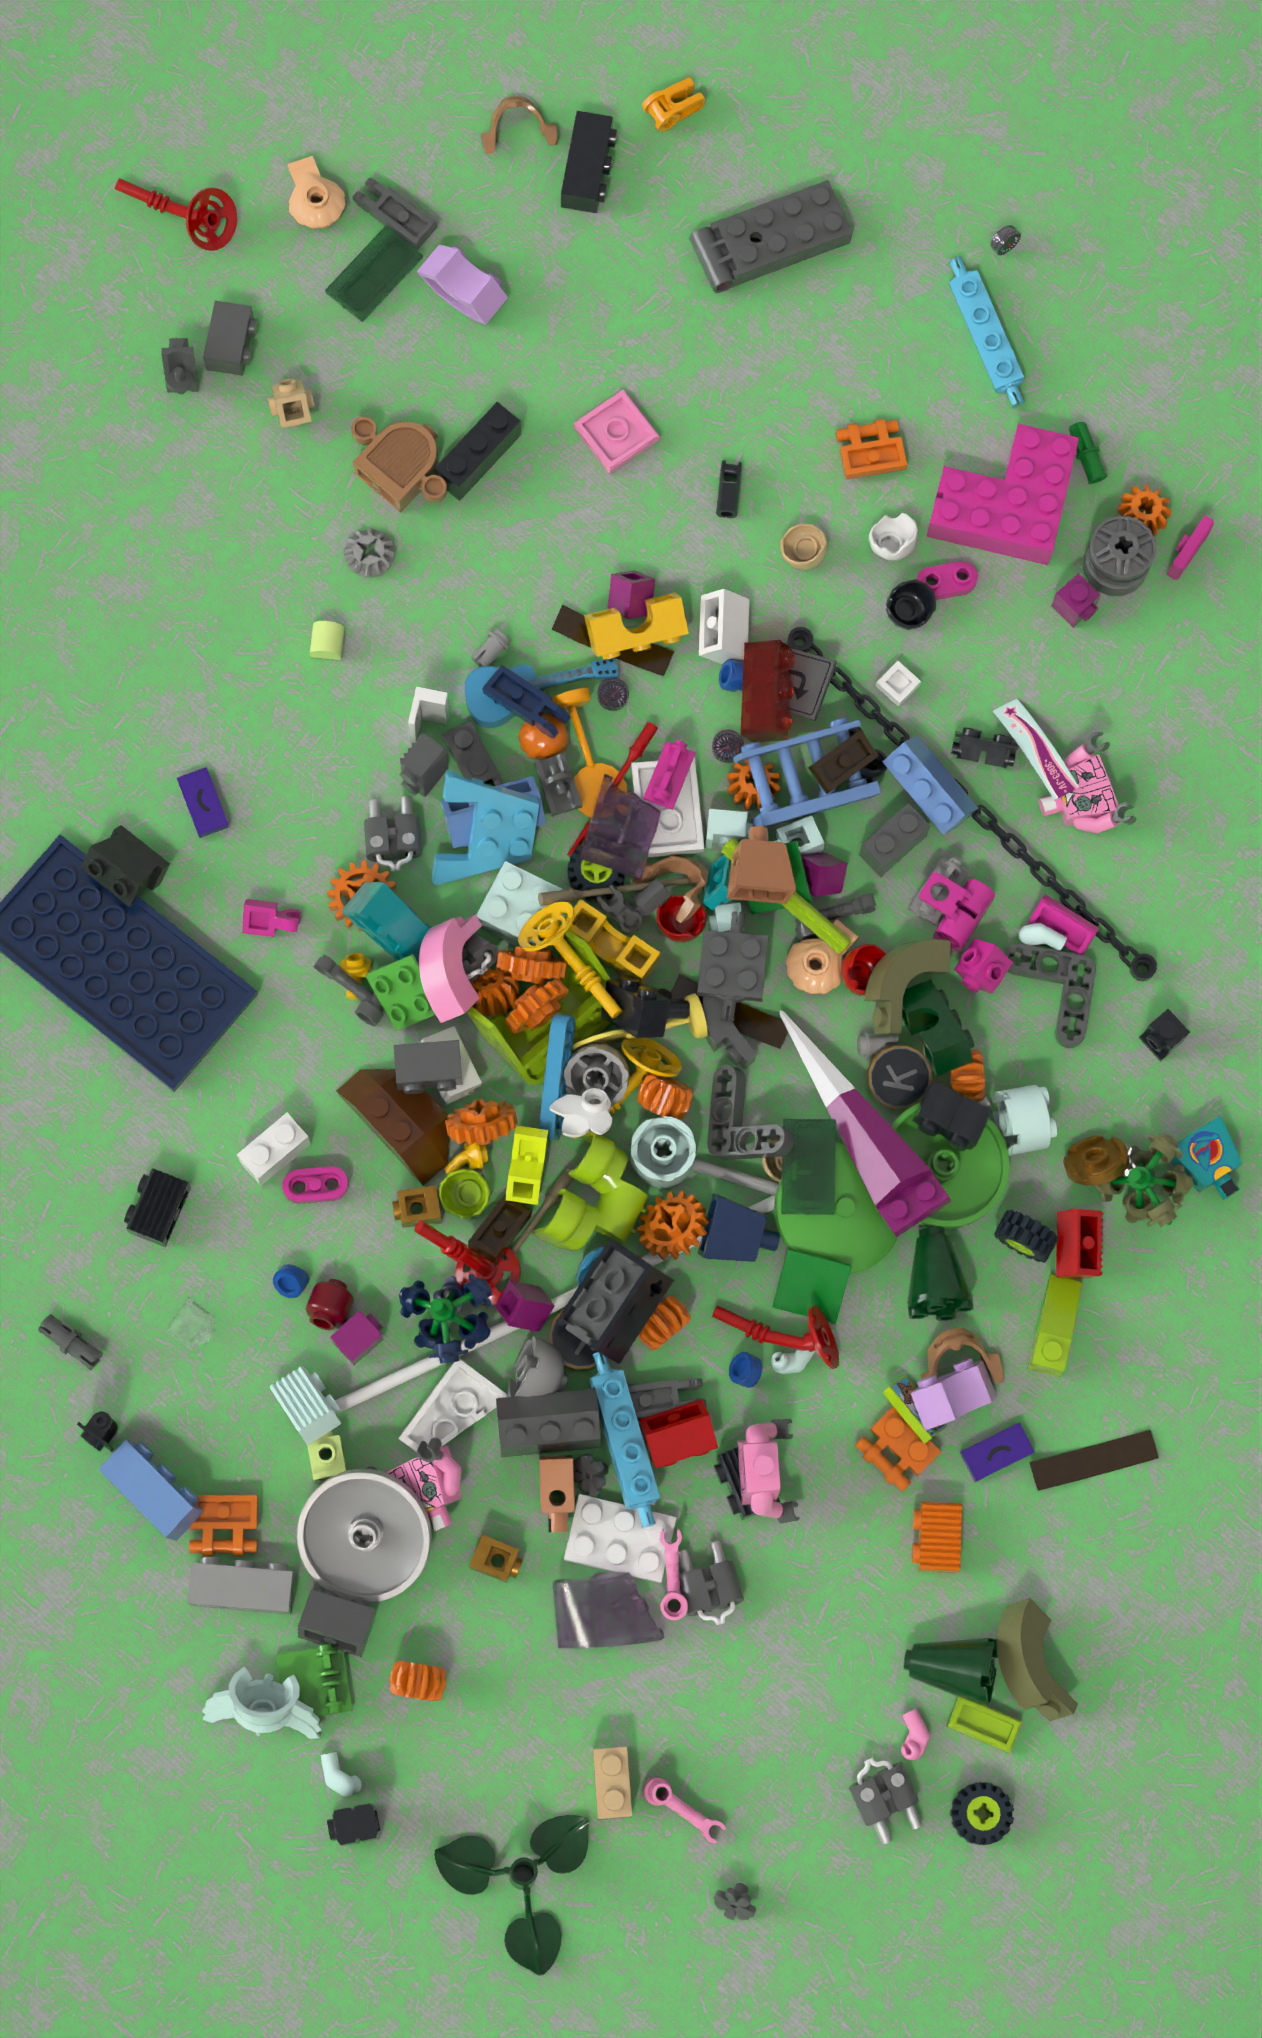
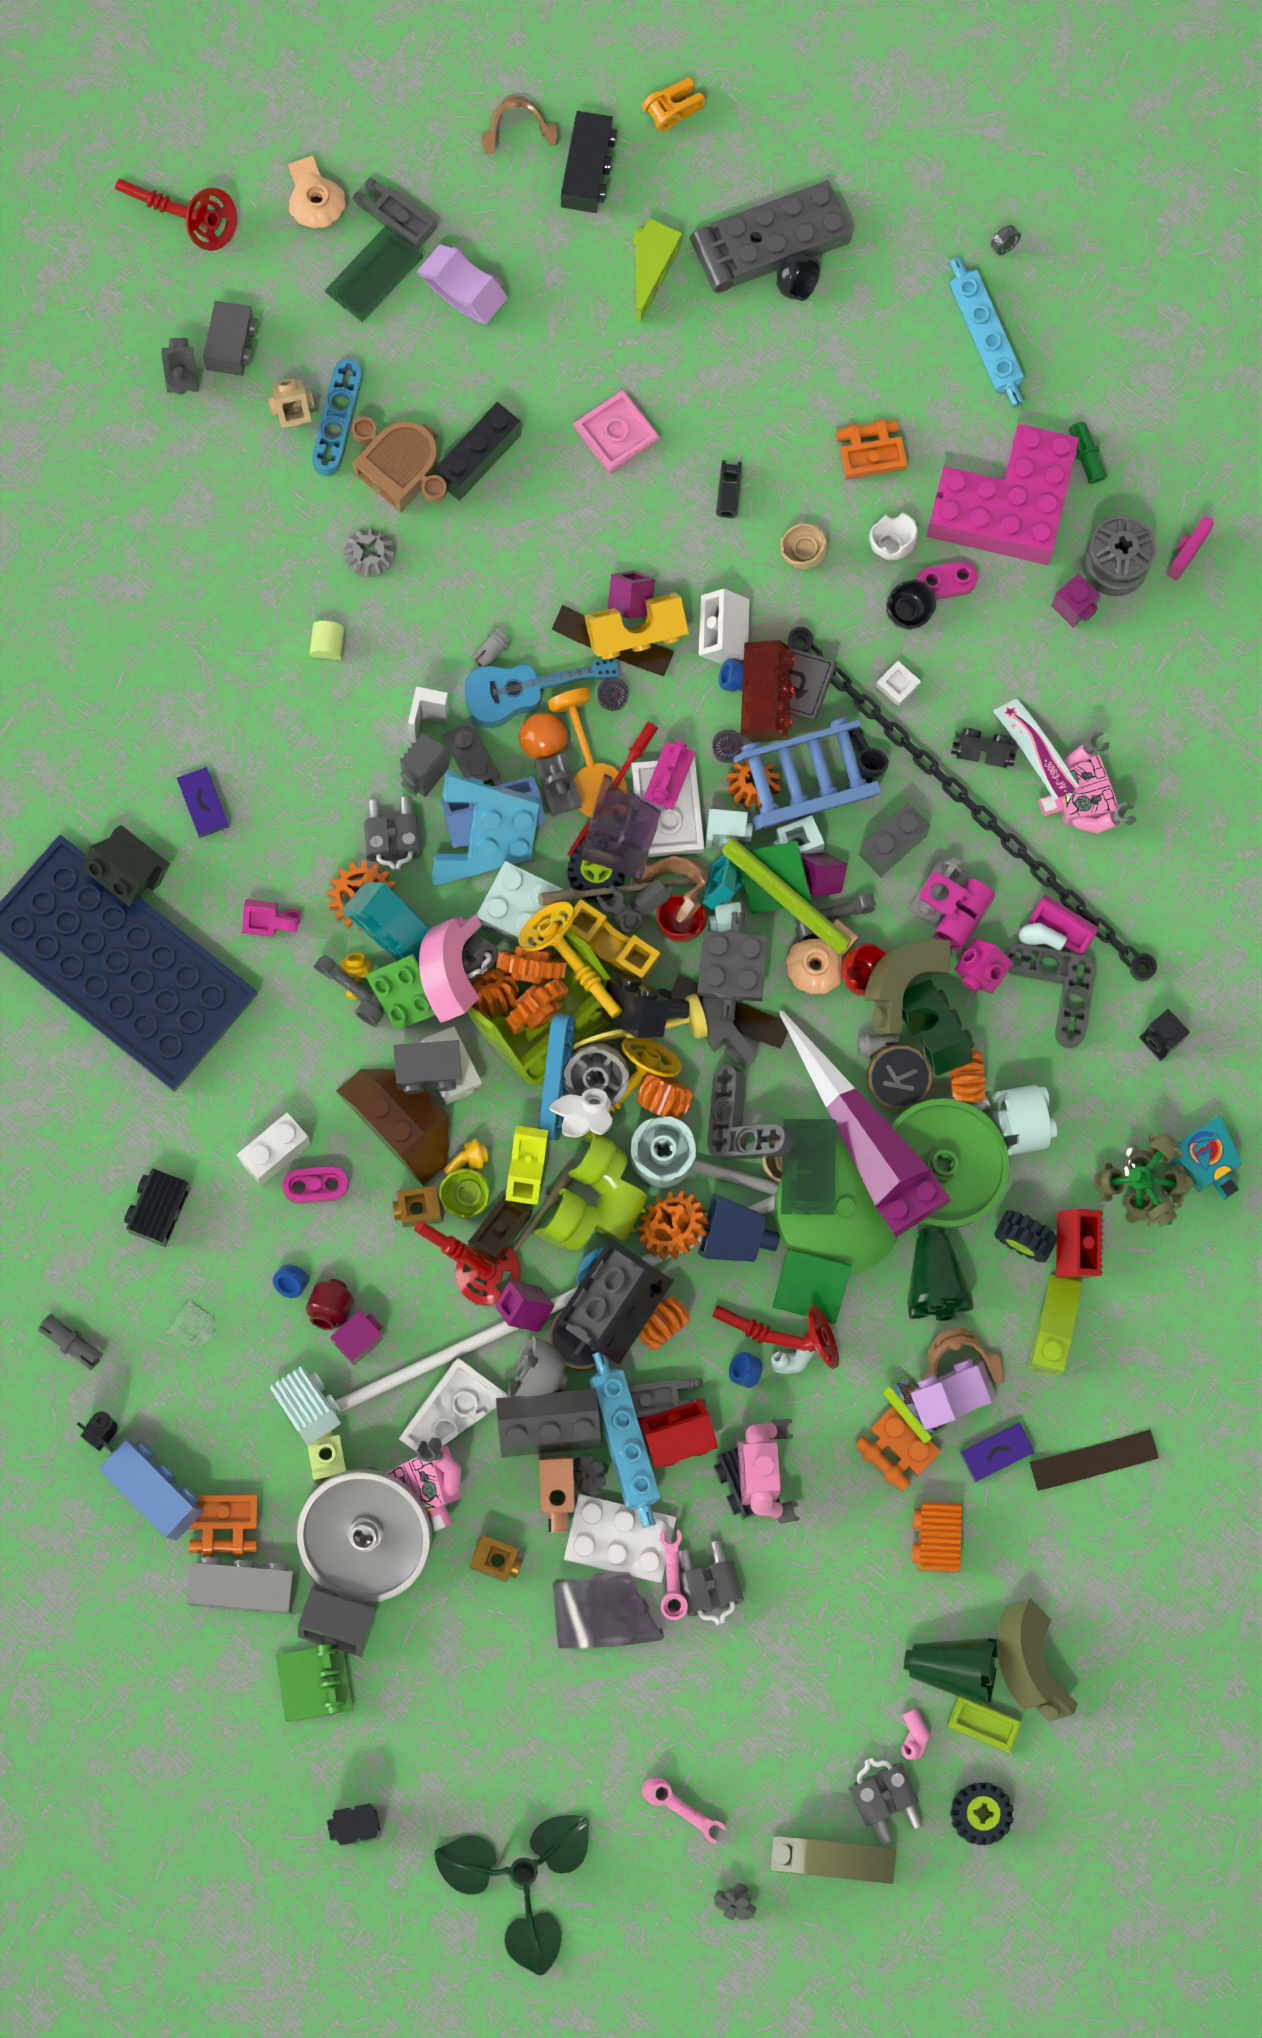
light aqua helmet [202,1667,322,1739] -> none
light aqua arm [321,1752,362,1797] -> none
orange gear [389,1661,447,1701] -> none
dark blue plant [399,1274,492,1365] -> none
orange gear [445,1099,518,1145] -> none
dark blue hinge [482,665,571,738] -> none
tan brick [593,1747,632,1820] -> none
nougat torso [727,826,796,904] -> none
dark brown plate [808,730,879,794] -> none
medium blue brick [882,735,978,835] -> none
black brick [913,1082,992,1151] -> none
pearl gold tile [1063,1136,1130,1186] -> none
orange gear [1117,484,1172,537] -> none
none -> dark azure beam [312,359,362,476]
none -> lime slope [632,218,682,323]
none -> olive arch [770,1836,896,1884]
none -> black hair [776,253,820,301]

